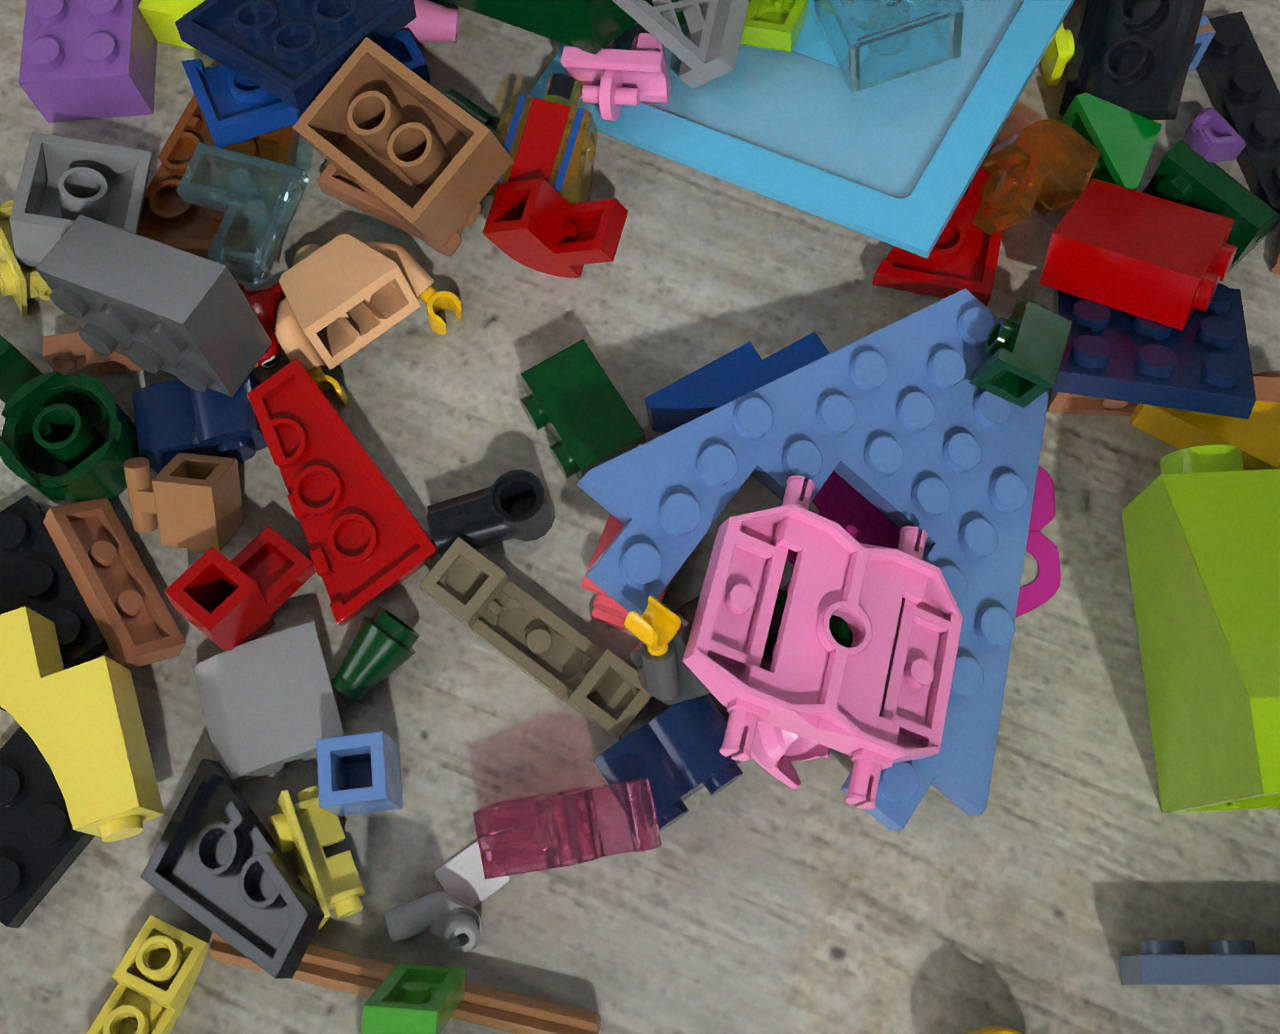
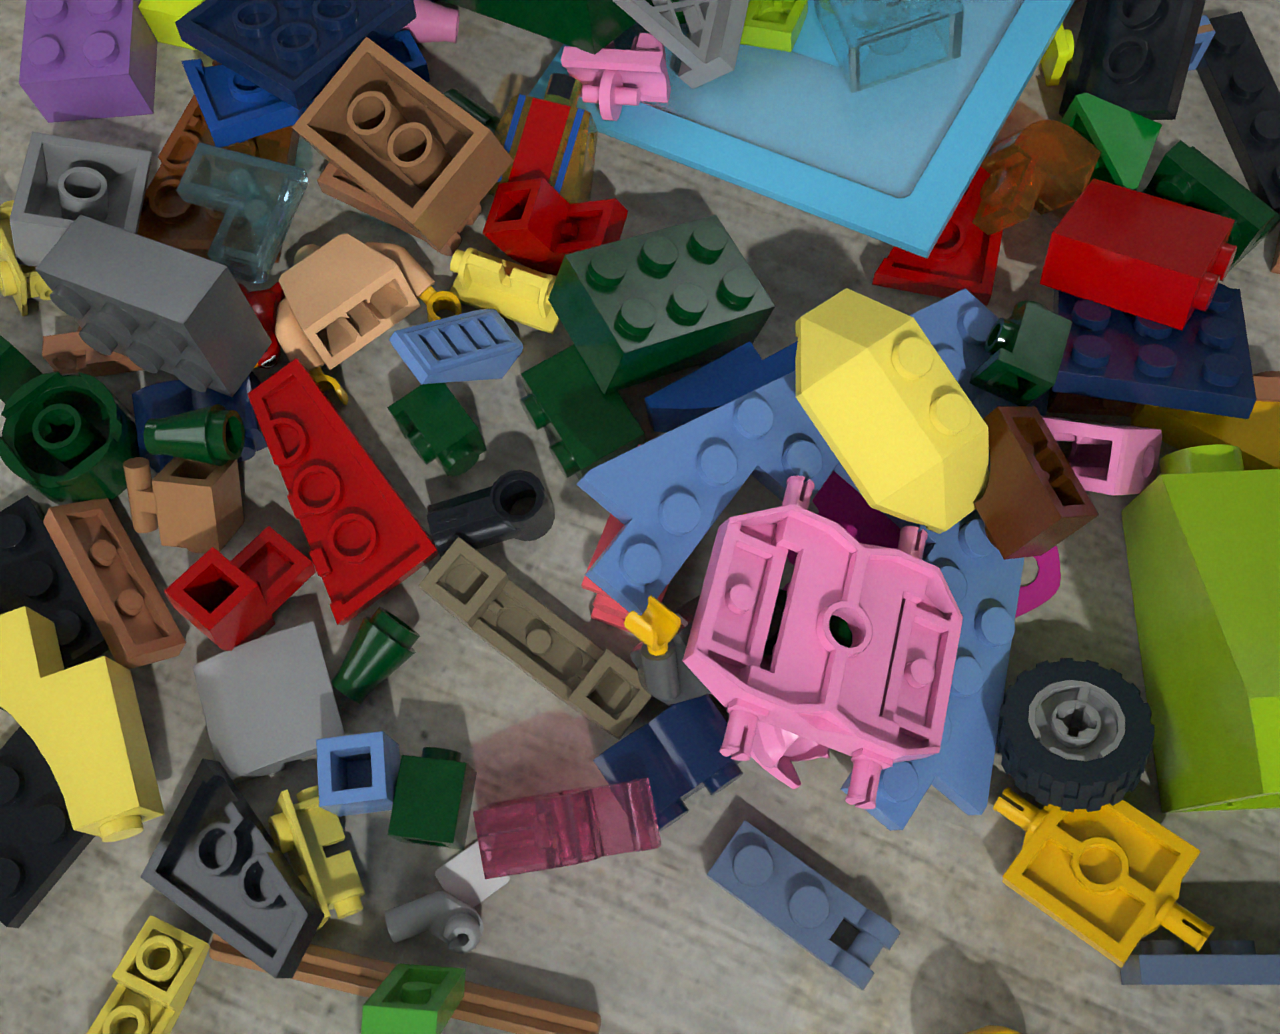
medium lavender tile [1184,108,1246,163] -> none
none -> dark green cone [143,404,245,466]
none -> dark green brick [387,383,487,477]
none -> dark green brick [387,747,477,850]
none -> medium blue slope [389,309,523,384]
none -> light yellow hinge [449,247,560,334]
none -> dark green brick [548,215,776,395]
none -> sand blue plate [707,820,900,991]
none -> light yellow wedge [795,288,989,534]
none -> reddish brown arch [974,406,1099,560]
none -> yellow plate [993,786,1215,968]
none -> black wheel [996,658,1154,812]
none -> bright pink torso [1041,415,1162,495]

